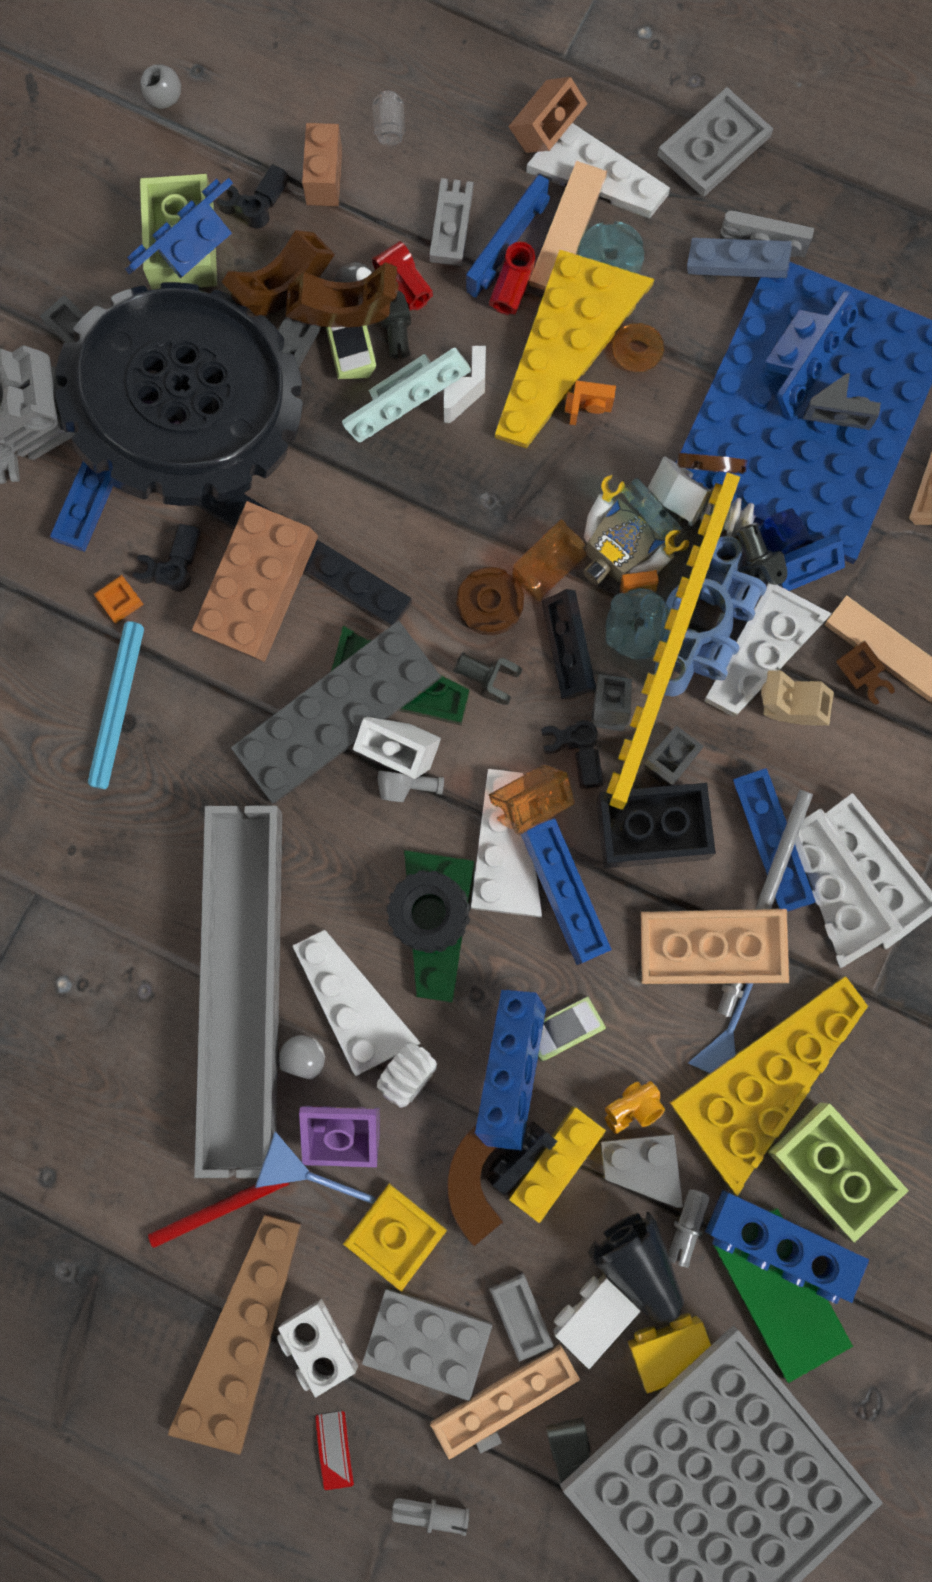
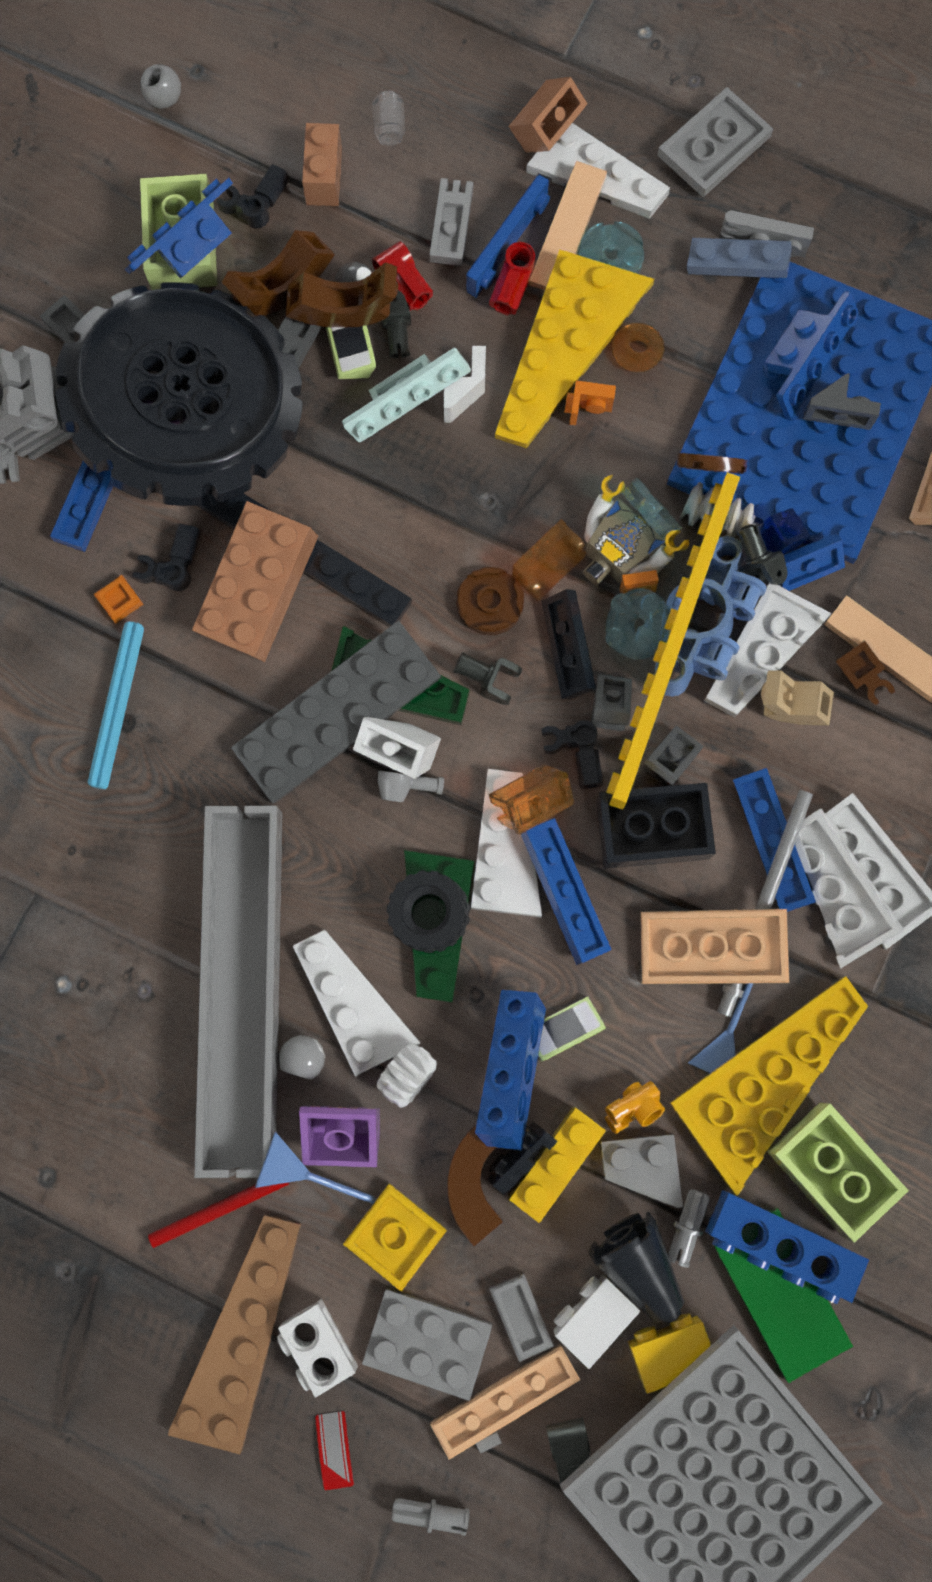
white slope [648,457,712,522] -> none

